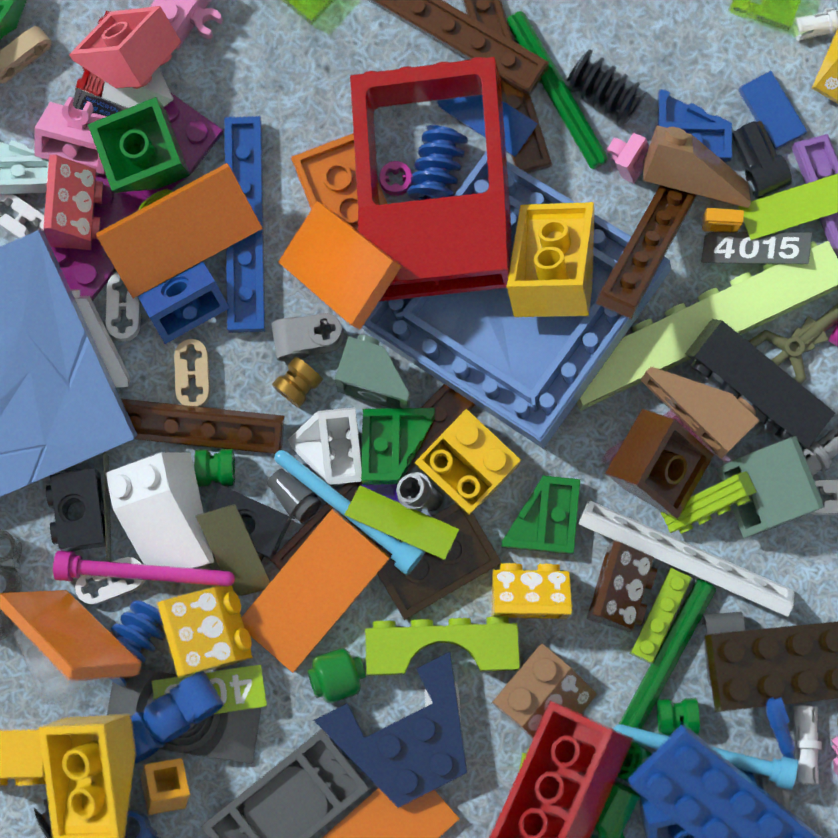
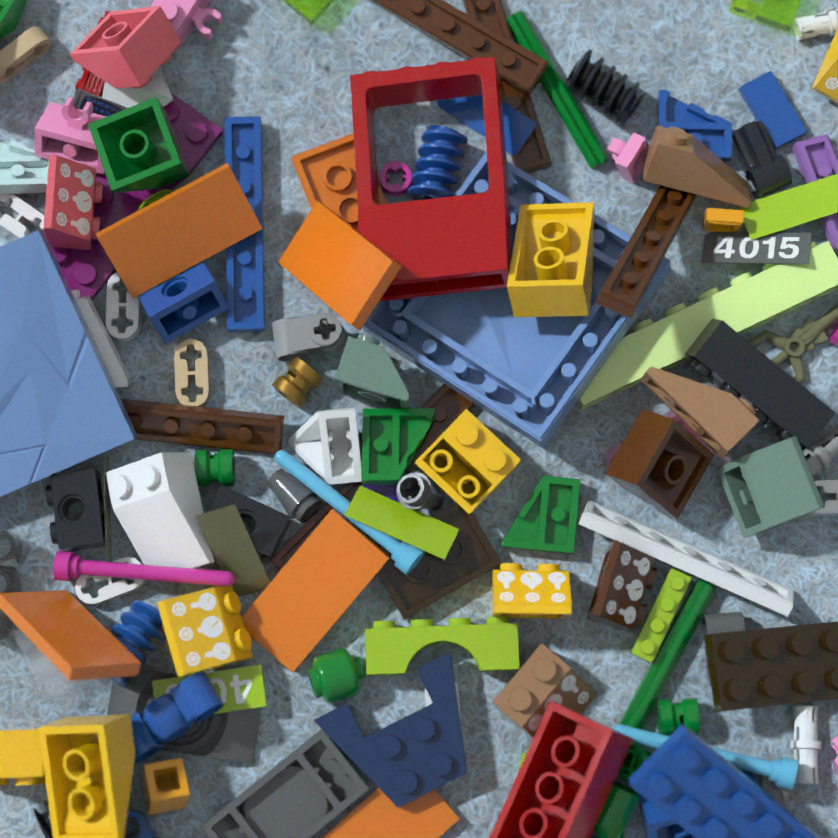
lime piece [660,471,757,534] -> none
blue piece [766,697,795,759] -> none

